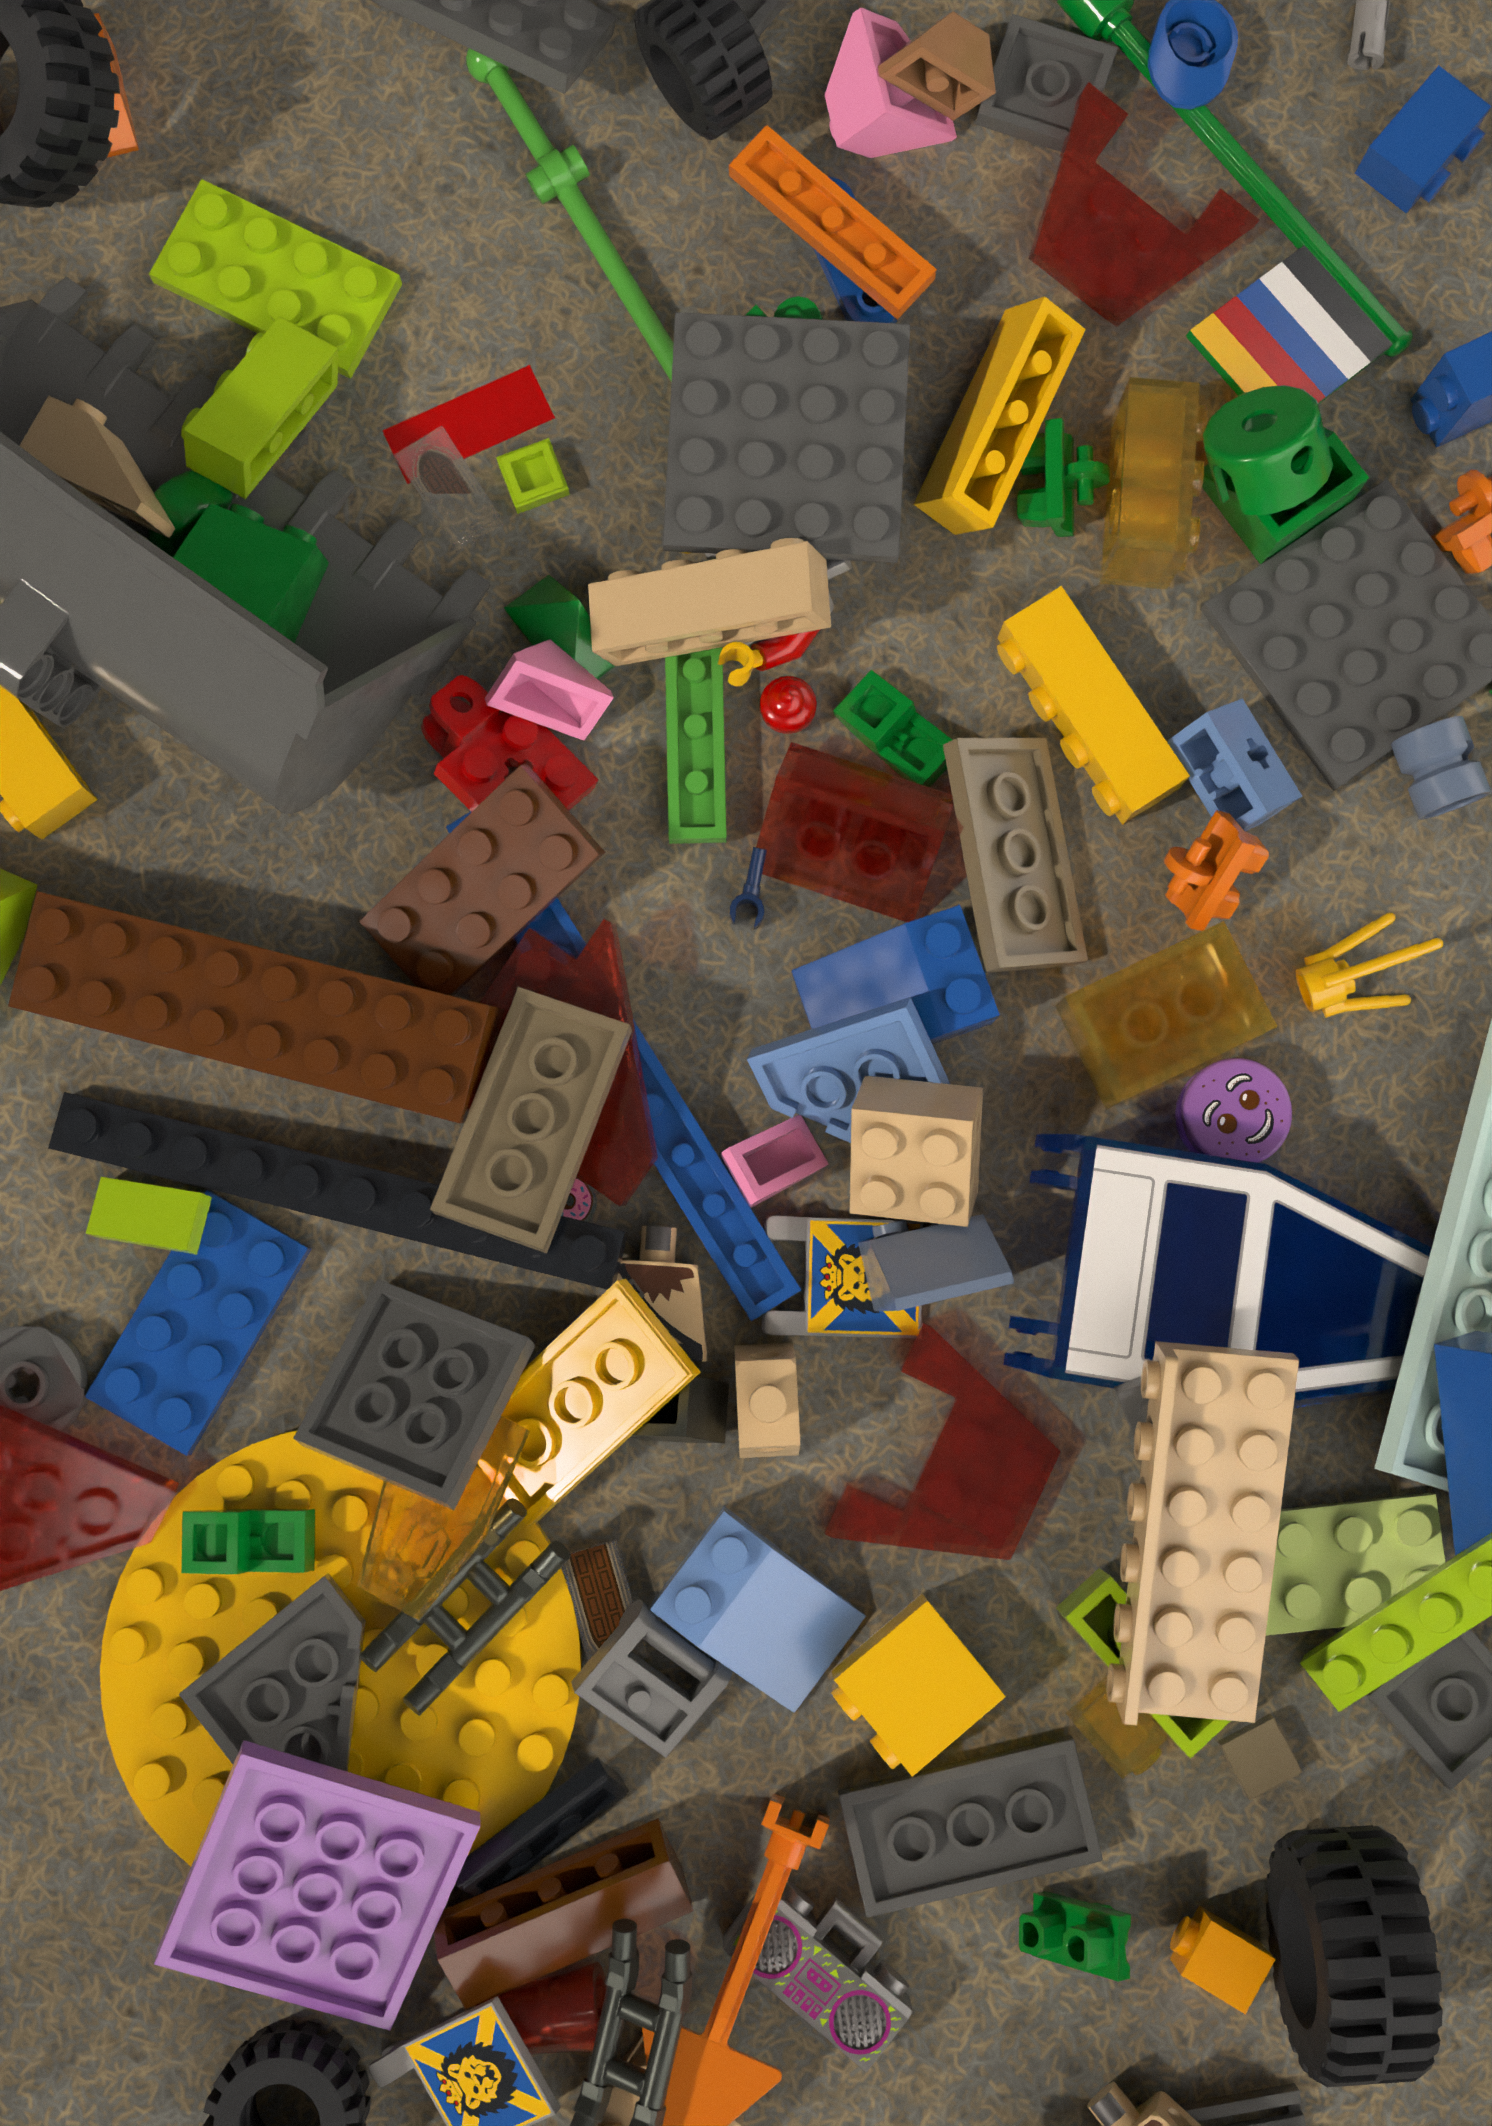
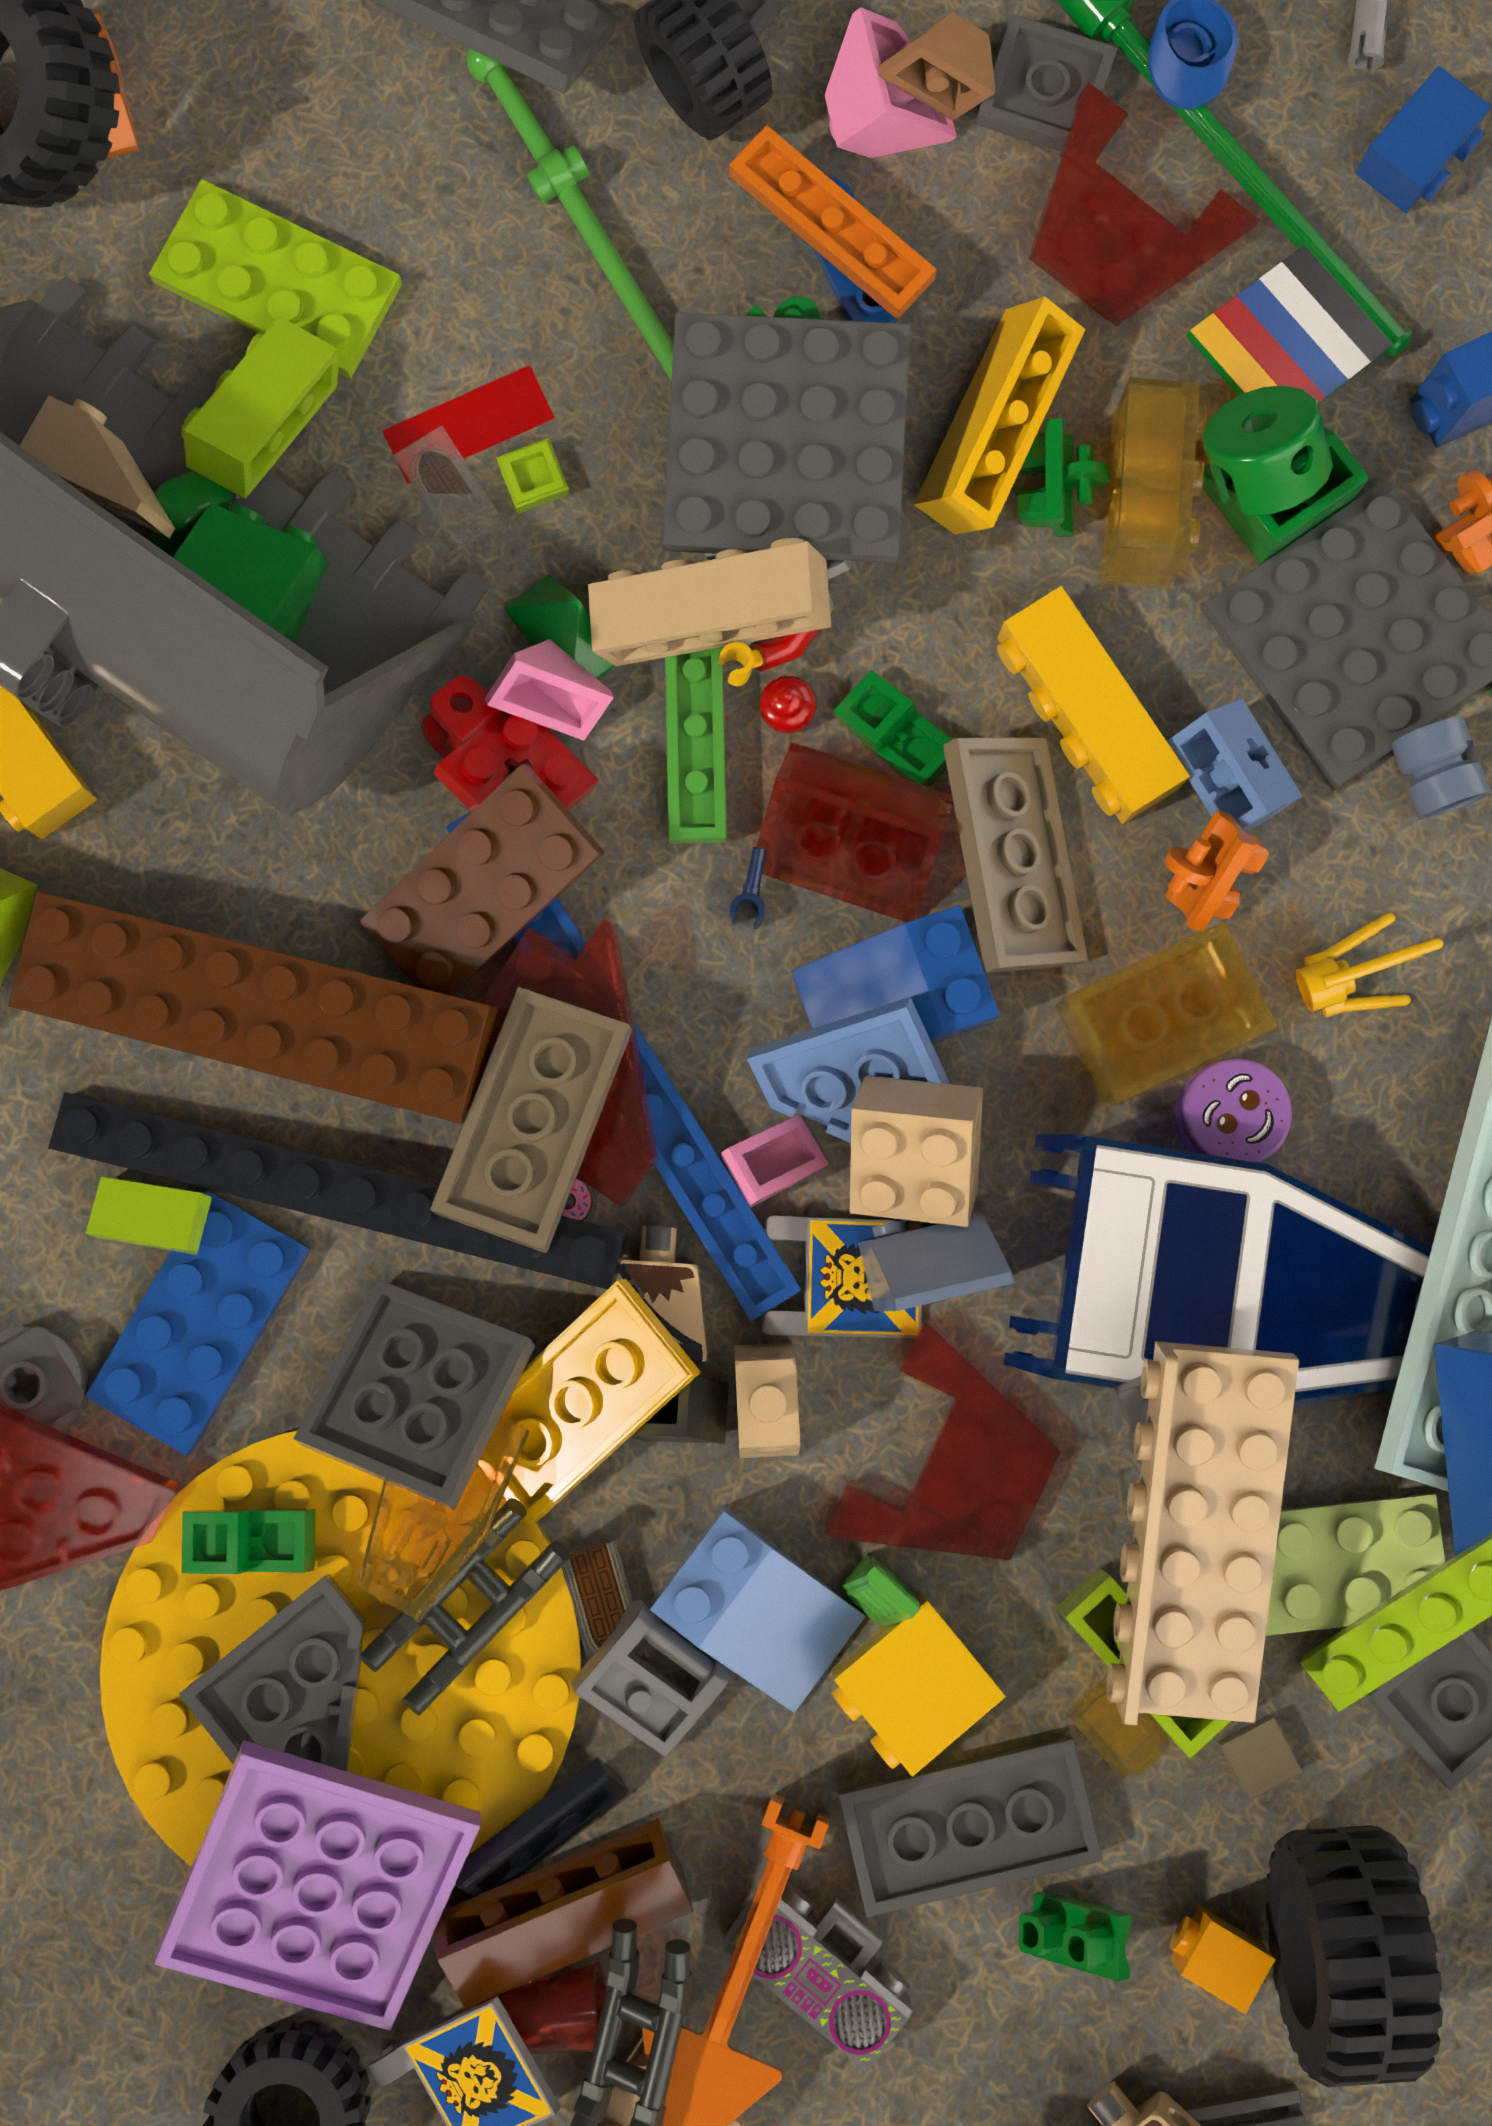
none -> bright green slope [840,1554,921,1626]

